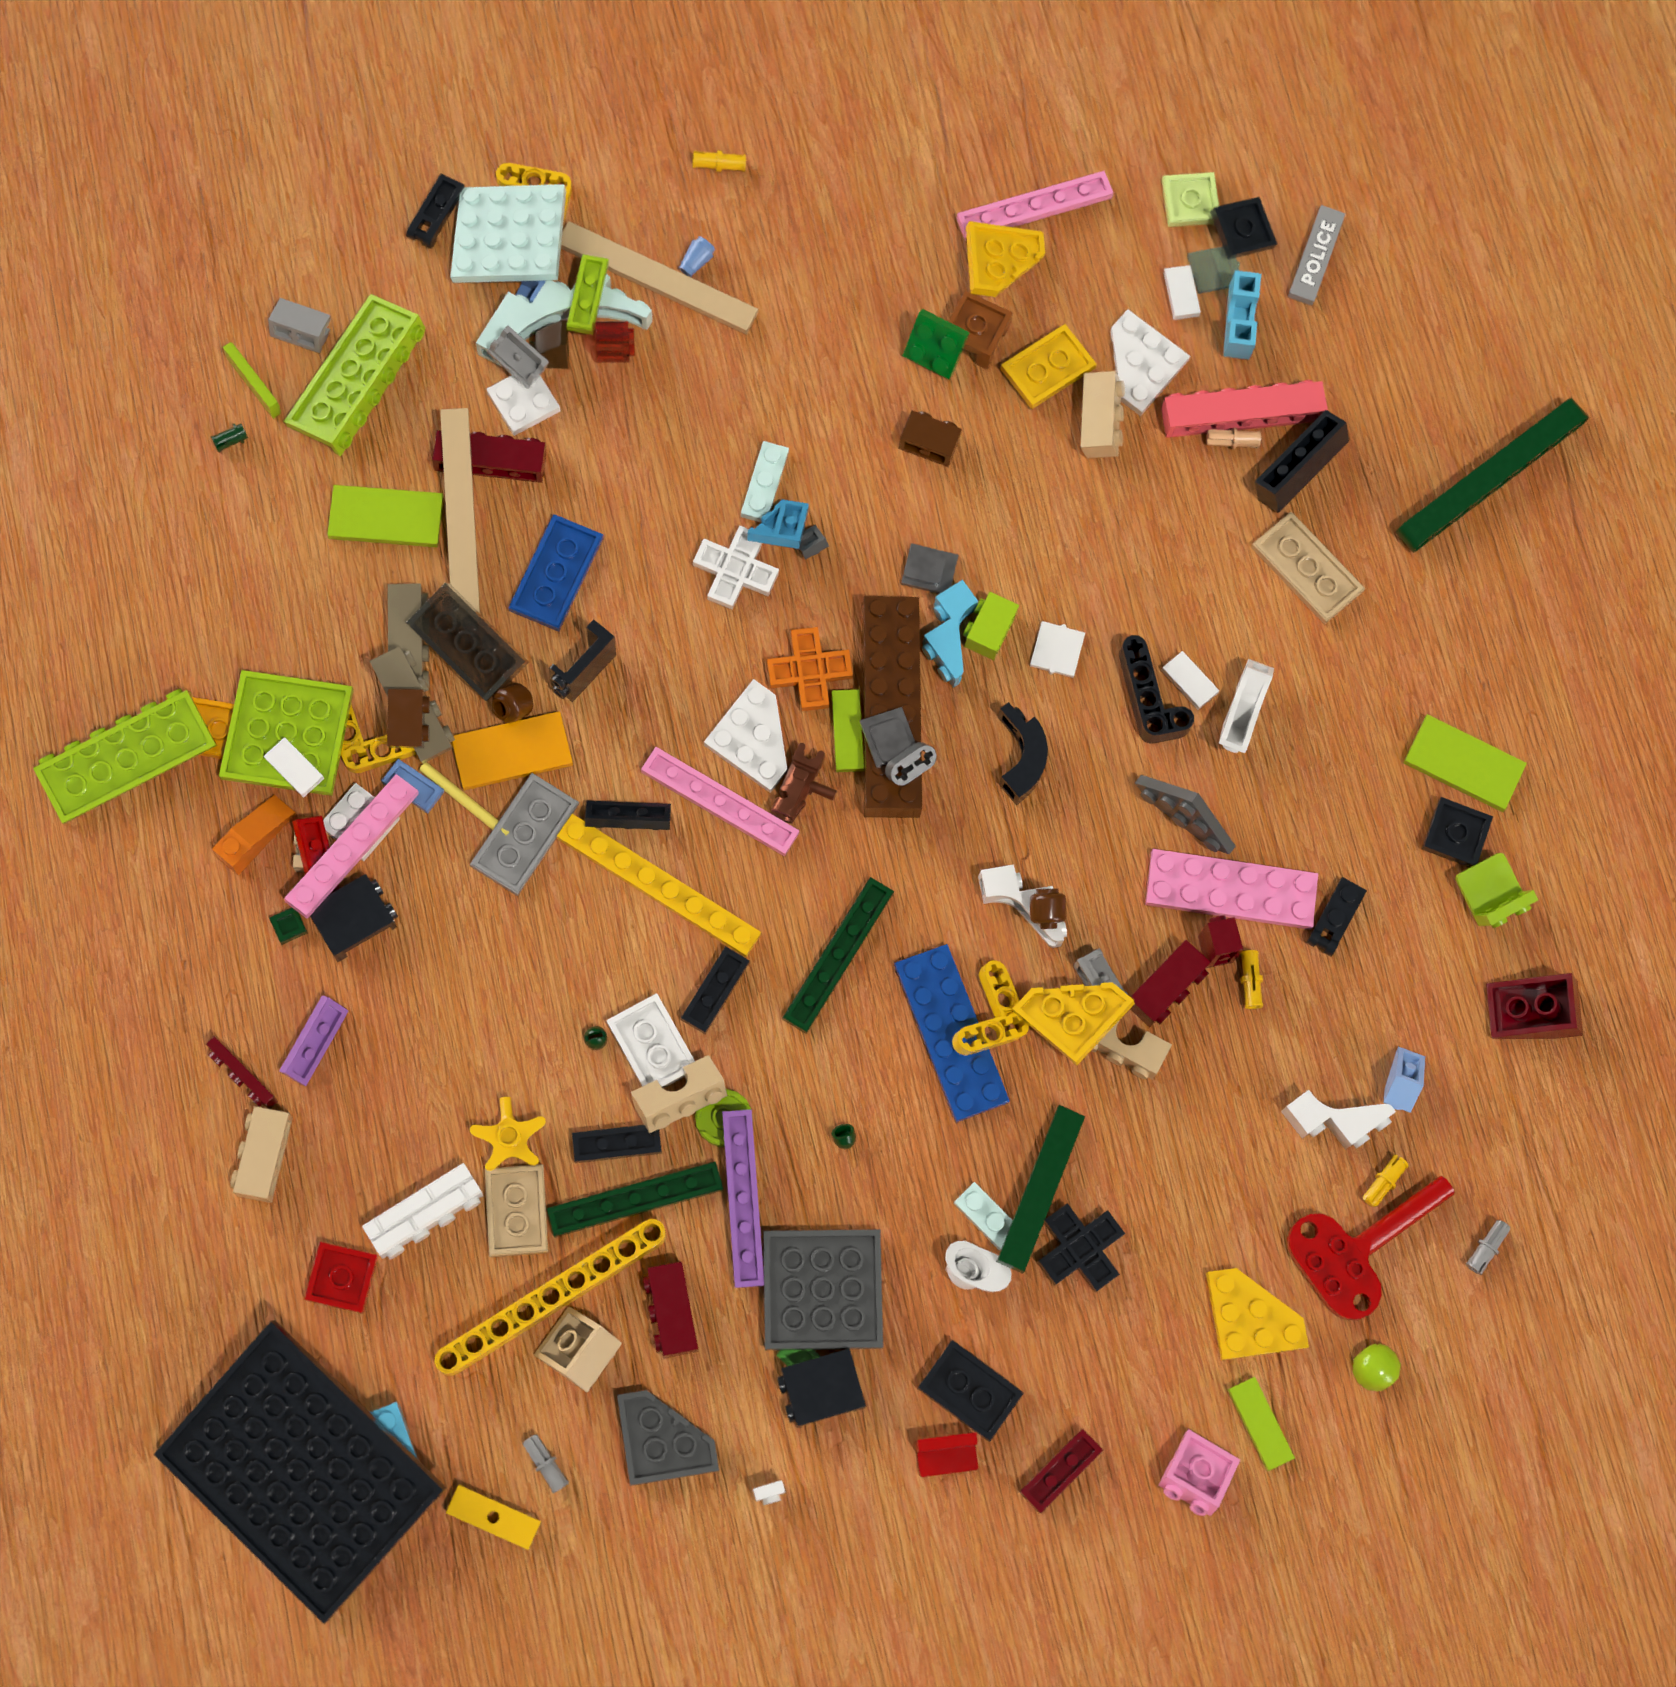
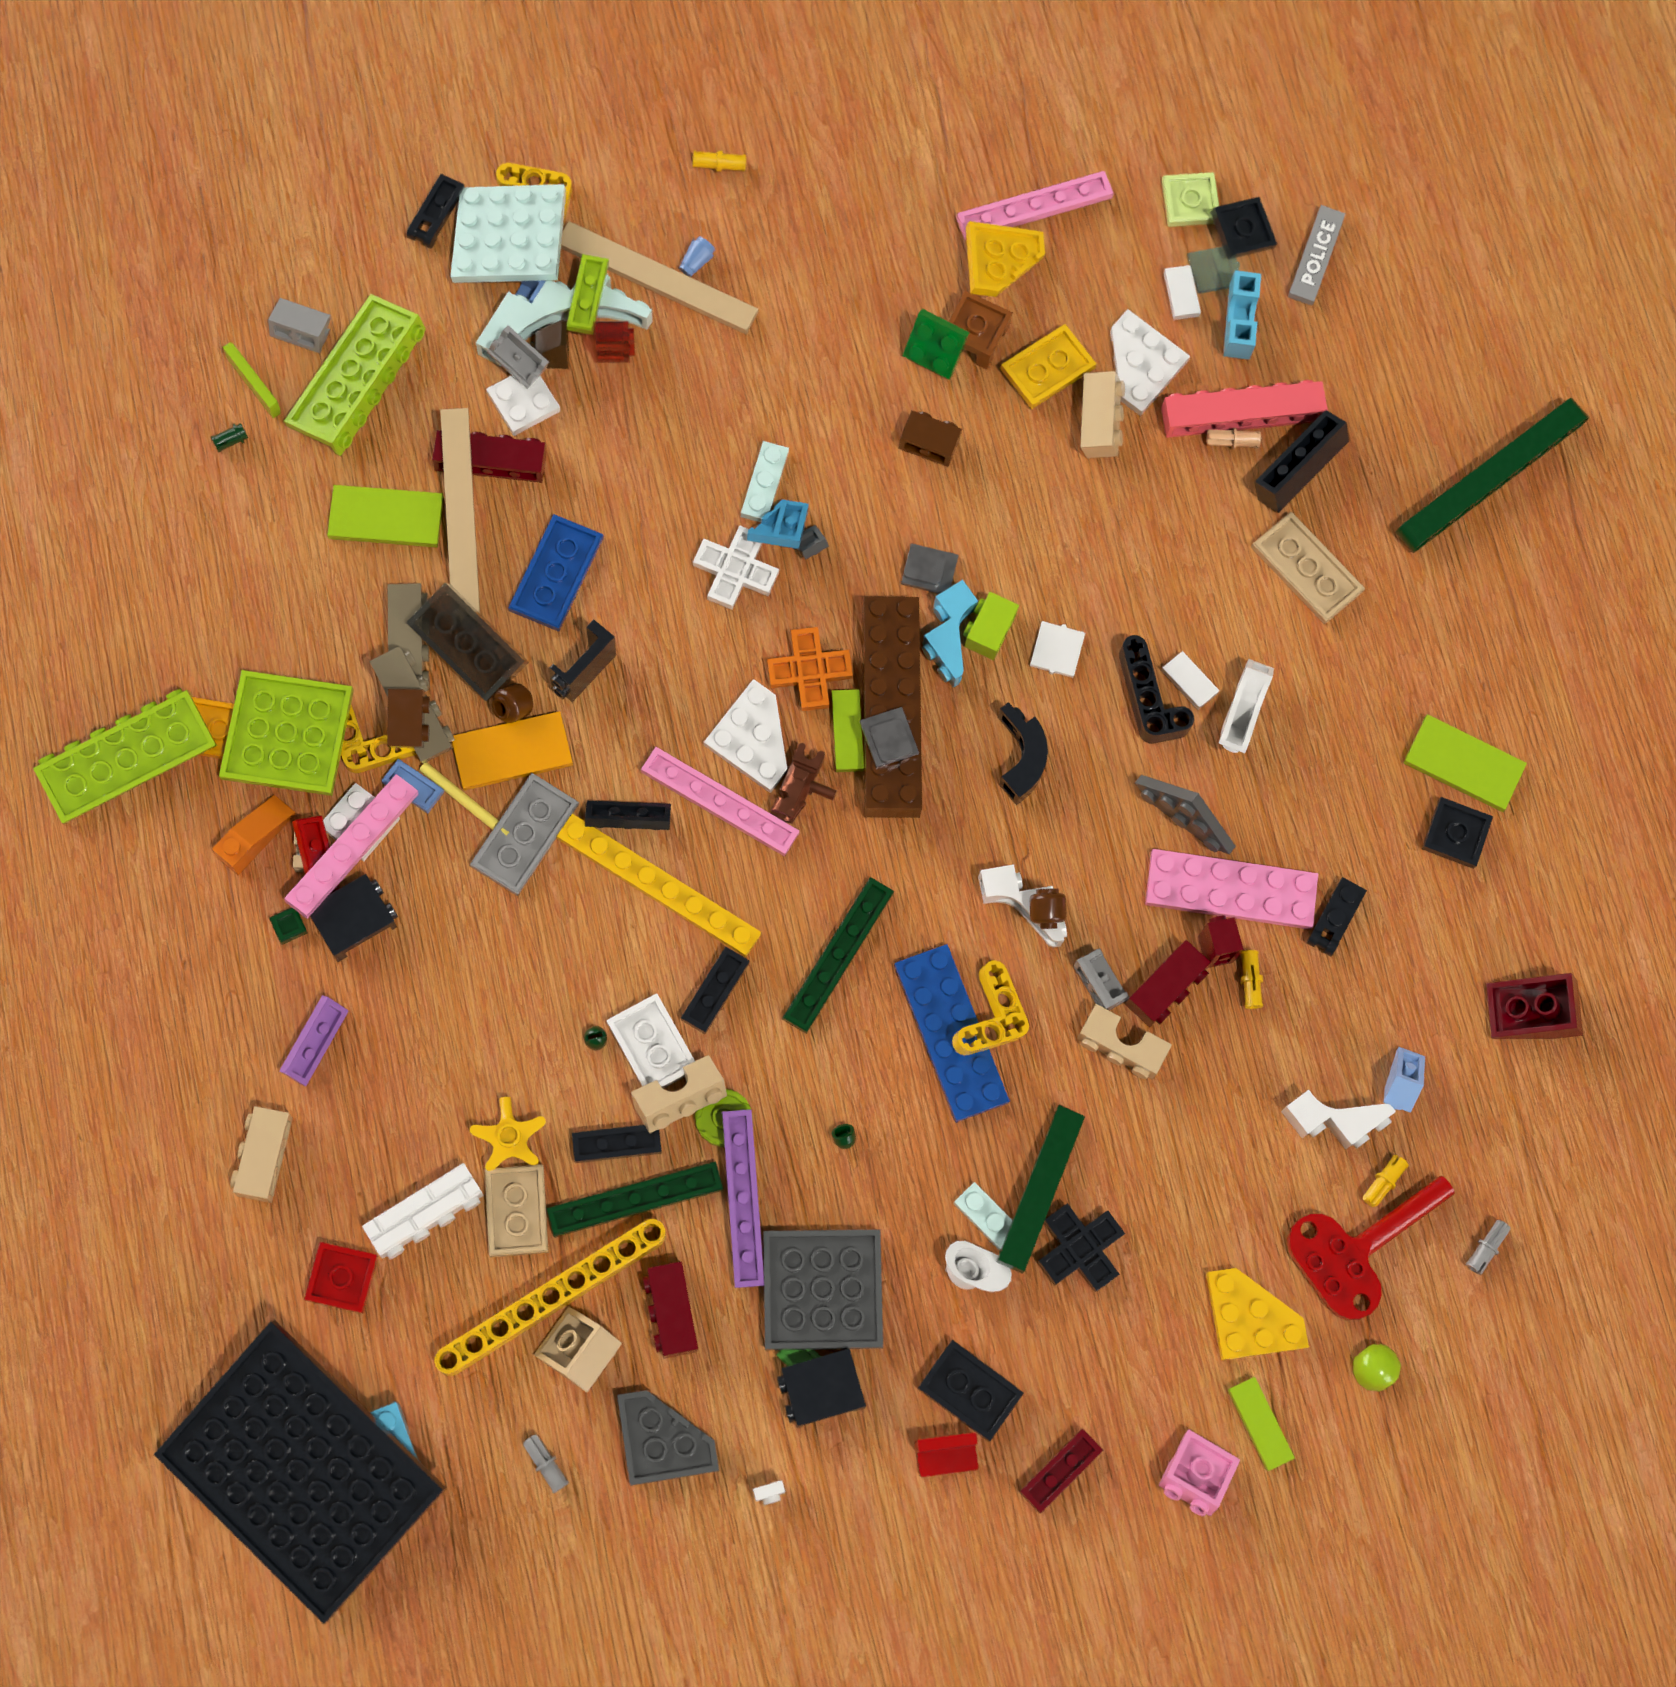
dark red plate [206,1036,278,1109] -> none
white tile [264,737,324,798] -> none
yellow tile [446,1485,541,1550] -> none
beam [885,742,937,785] -> none
yellow plate [1012,982,1135,1065] -> none
lime bracket [1455,853,1538,928] -> none

